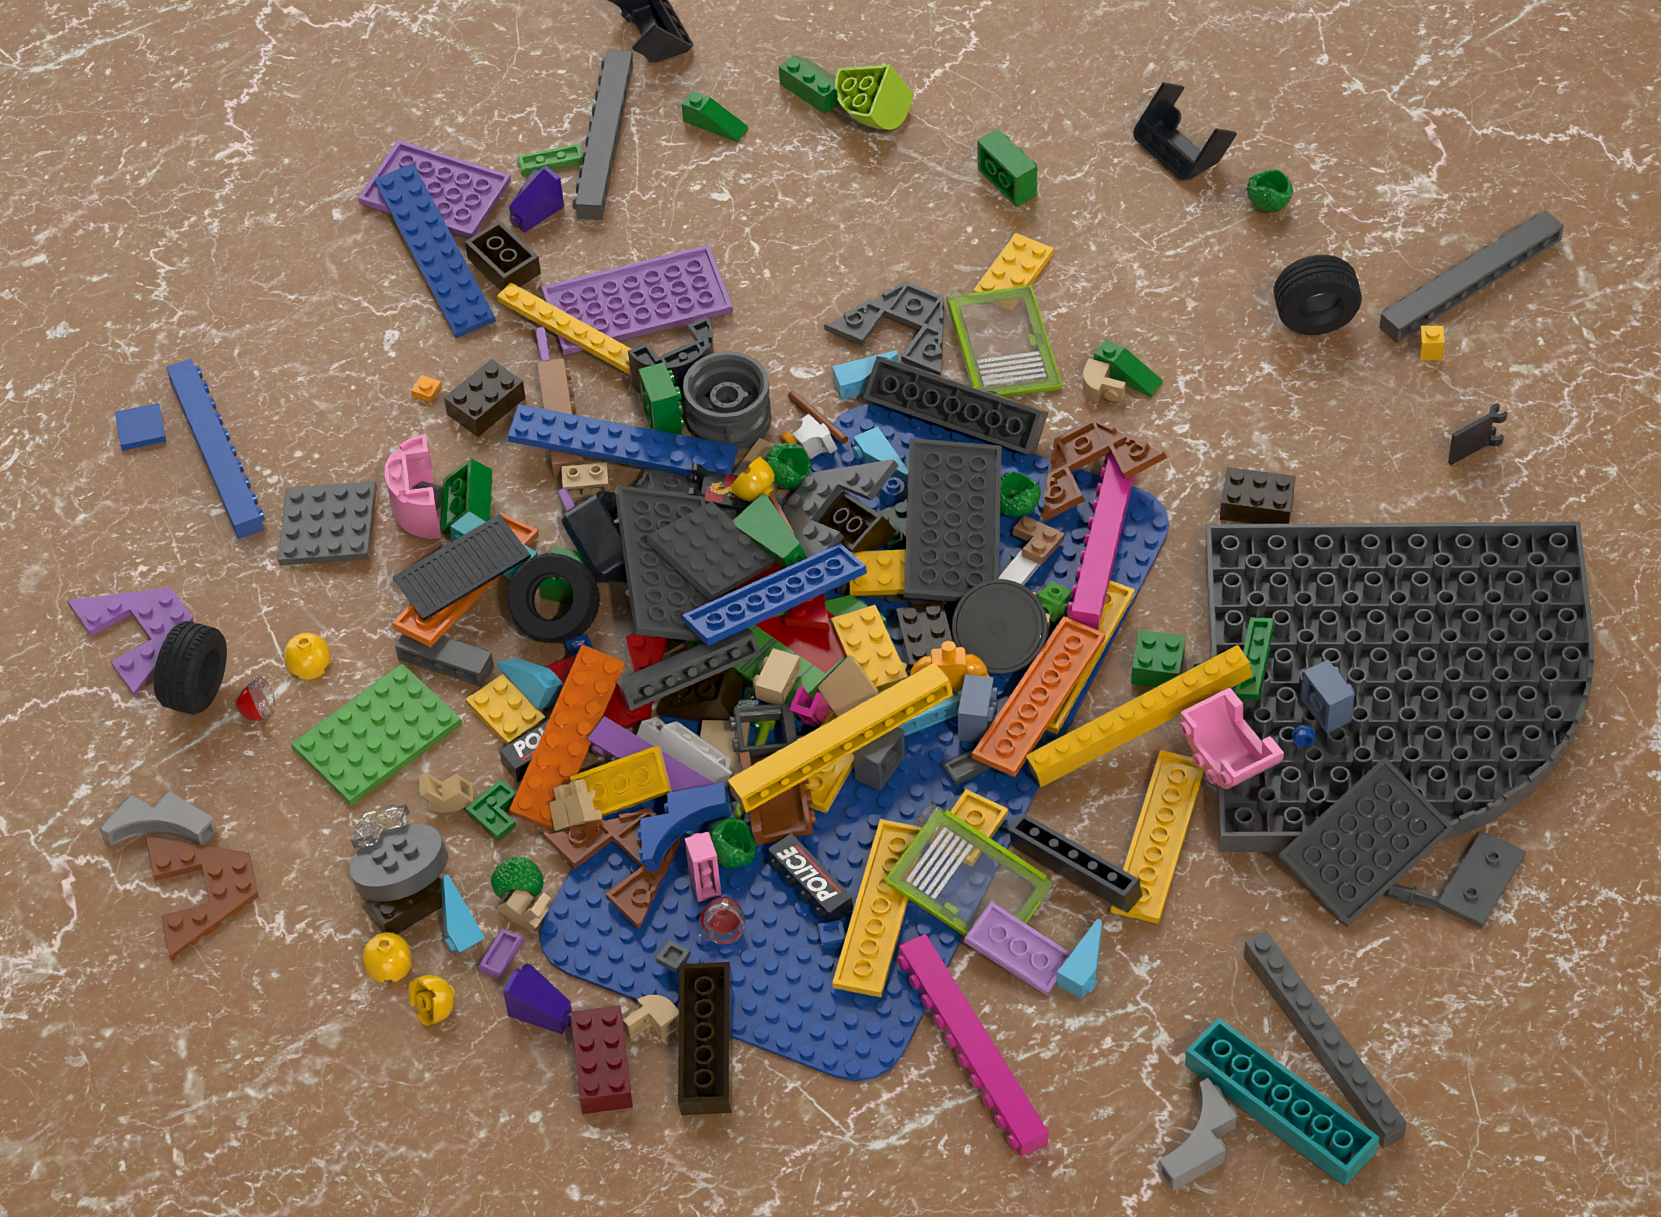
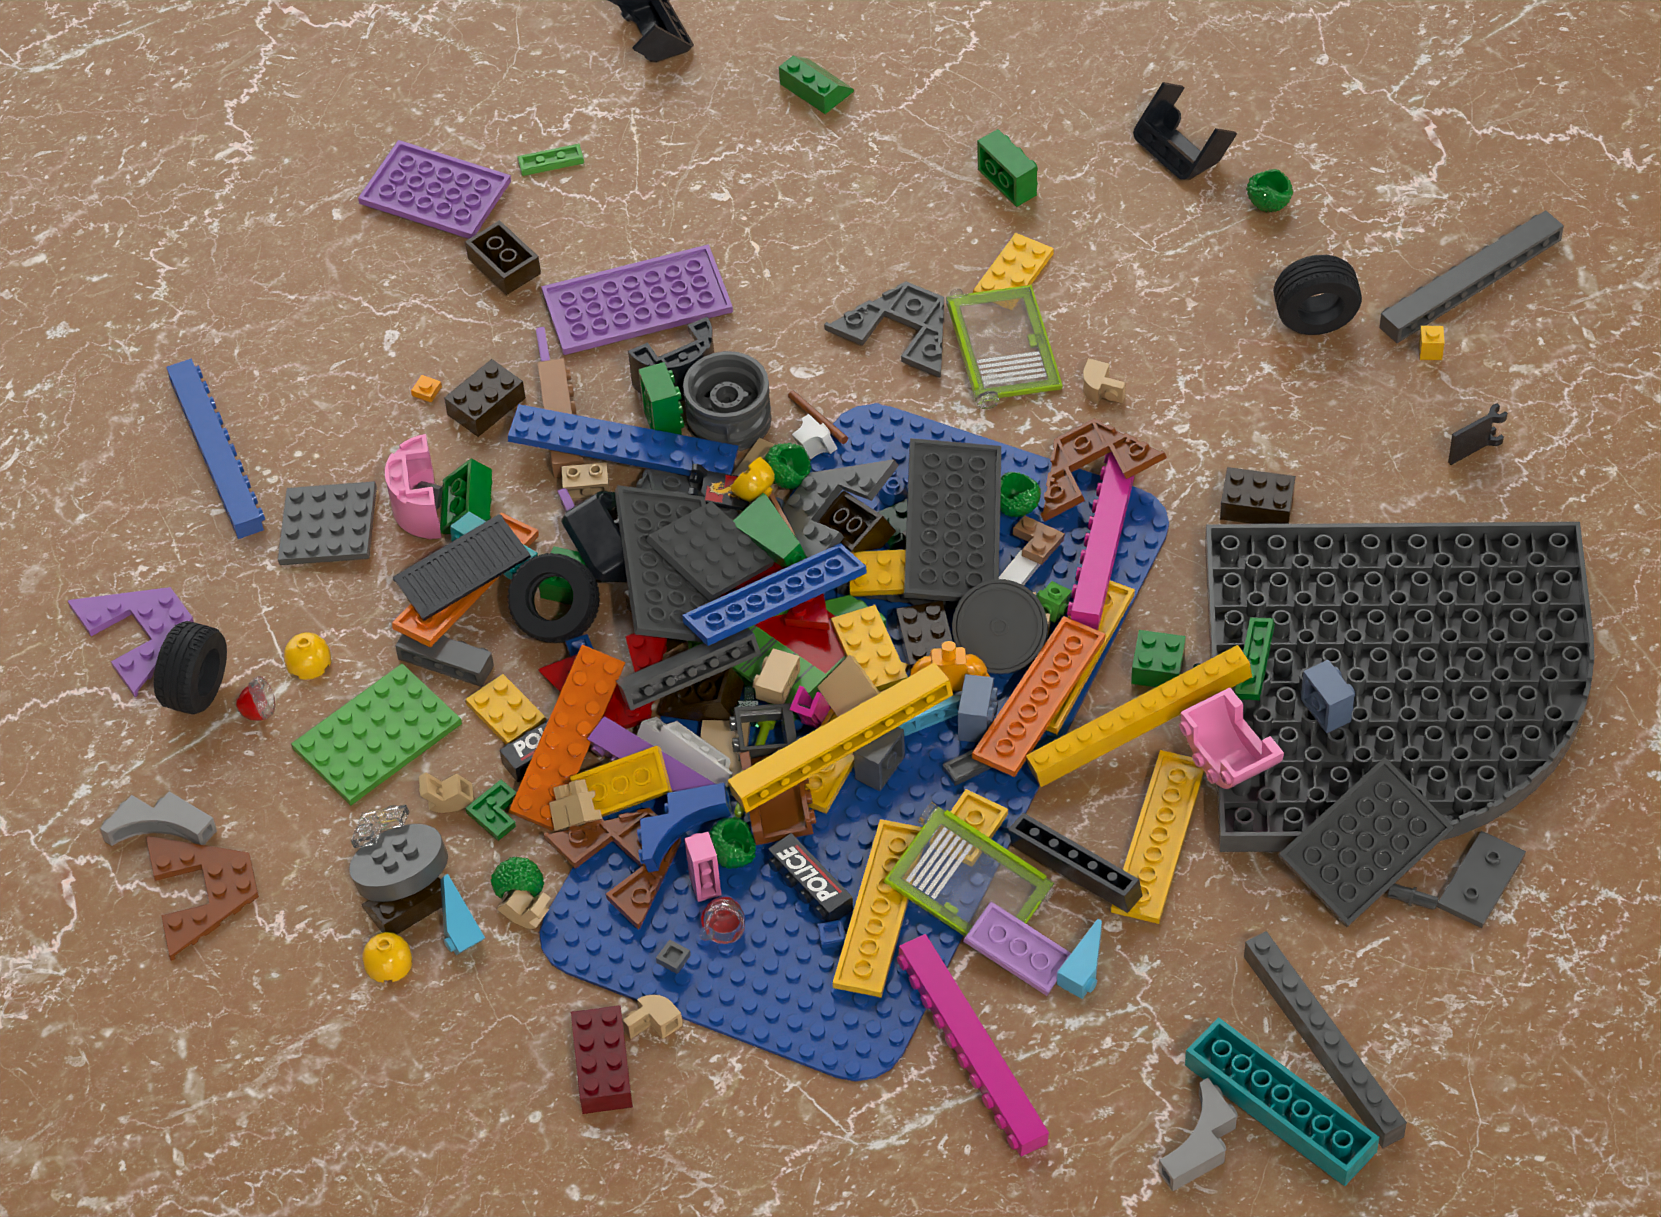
blue tile [115,403,166,451] -> none
blue plate [374,163,496,338] -> none
yellow cylinder [408,974,455,1026] -> none
medium lavender tile [478,928,524,980] -> none
yellow plate [497,282,631,375] -> none
medium azure slope [497,658,564,710] -> none
dark purple slope [503,963,572,1035] -> none
dark purple slope [509,166,564,233] -> none
brick [573,50,634,220] -> none
dark brown brick [678,962,733,1115] -> none
green slope [682,90,748,142] -> none
light orange tile [779,431,799,445] -> none
medium azure slope [833,350,898,400] -> none
lime brick [835,65,914,130] -> none
medium azure slope [852,426,908,488] -> none
dark grey brick [863,356,1049,455] -> none
green slope [1094,339,1163,397] -> none
blue plate [1292,725,1316,747] -> none

